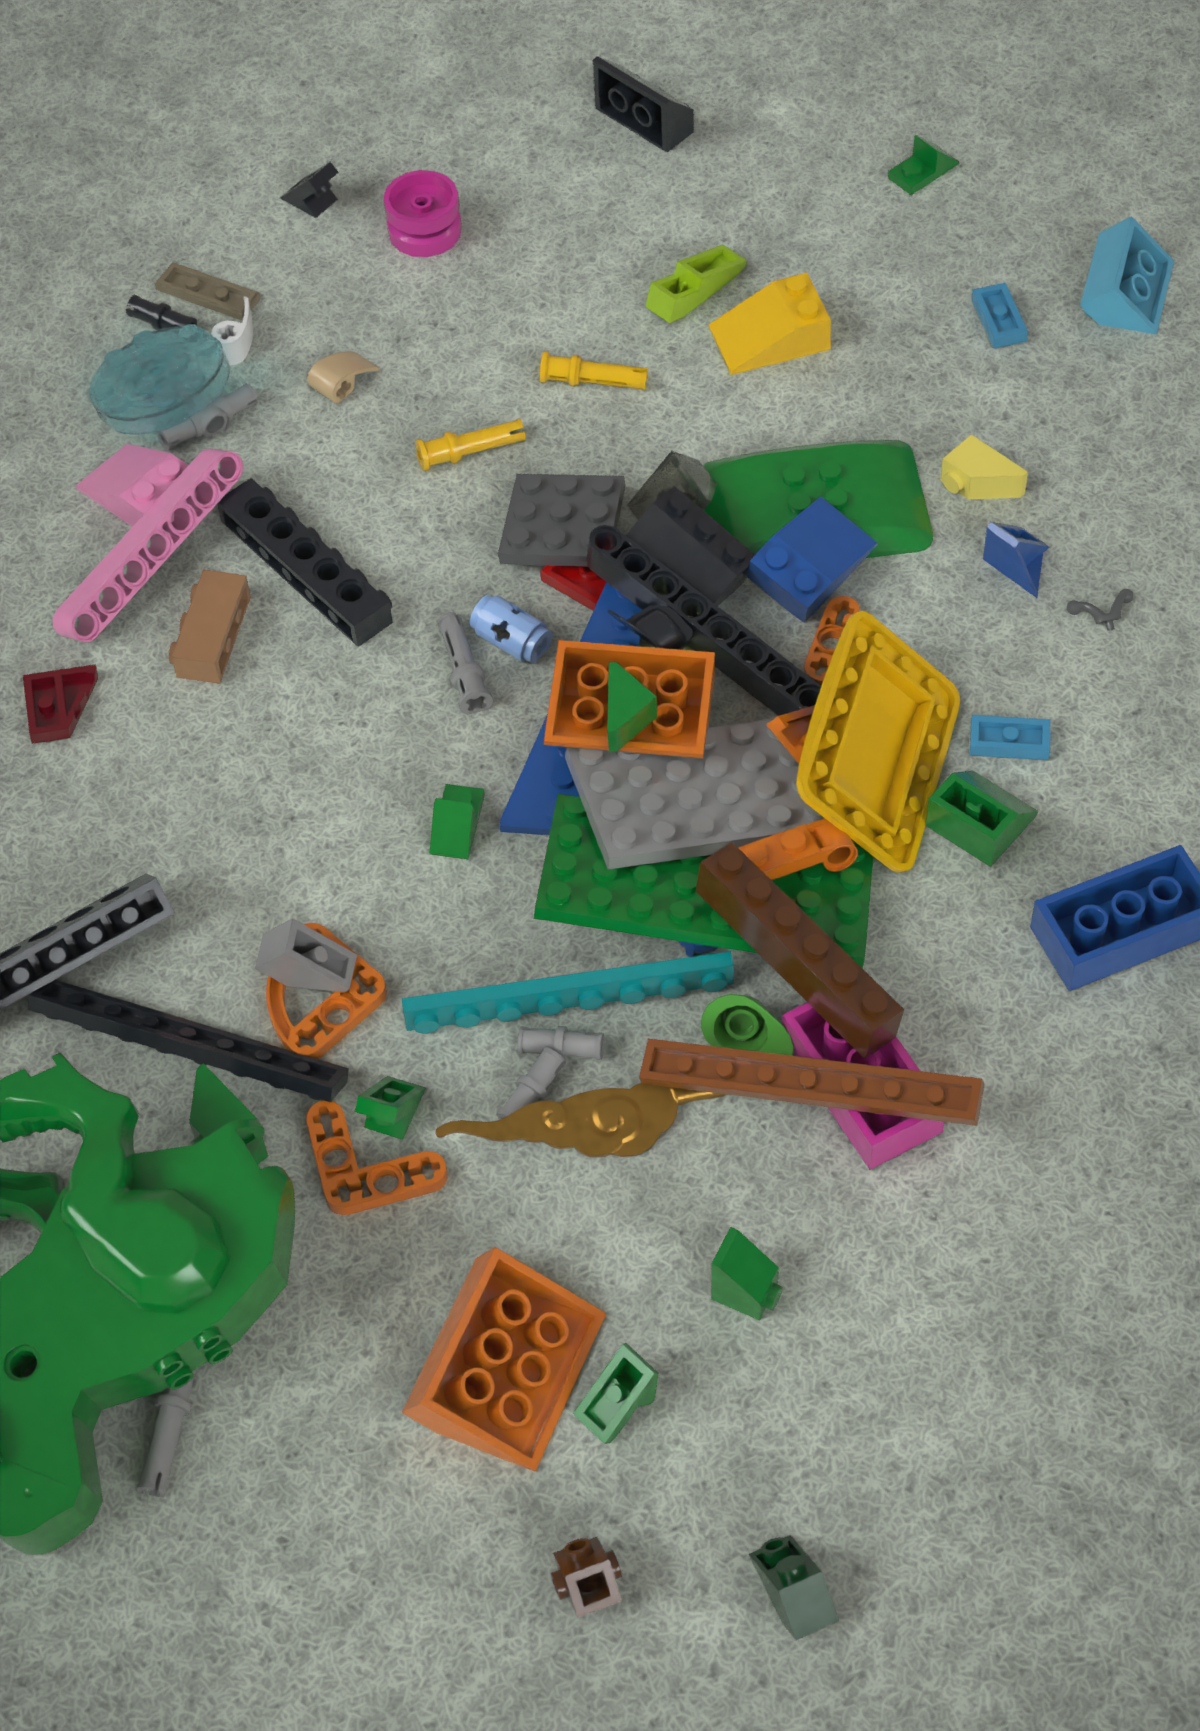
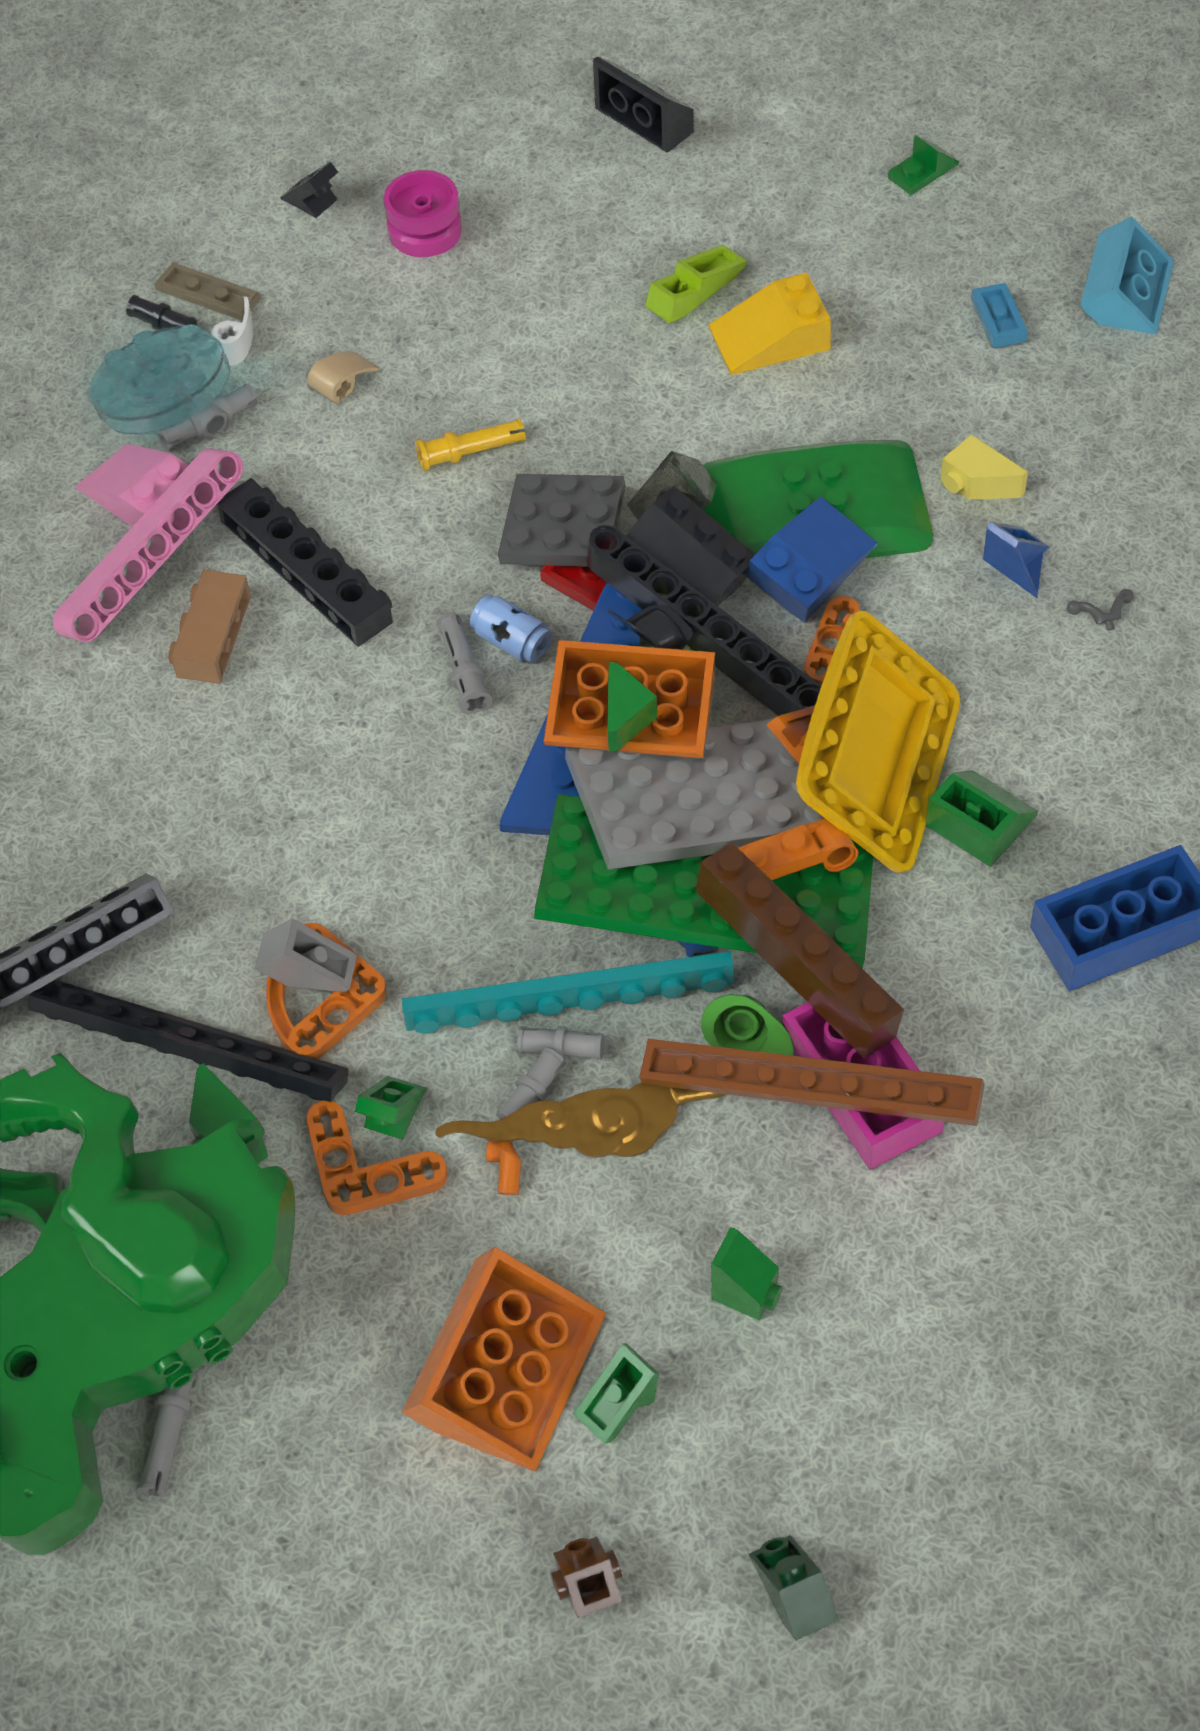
dark red wing [23,664,99,744] -> none
green slope [429,784,485,860] -> none
yellow pin [540,351,648,390] -> none
dark azure plate [969,715,1051,760] -> none
none -> orange arm [486,1140,521,1195]

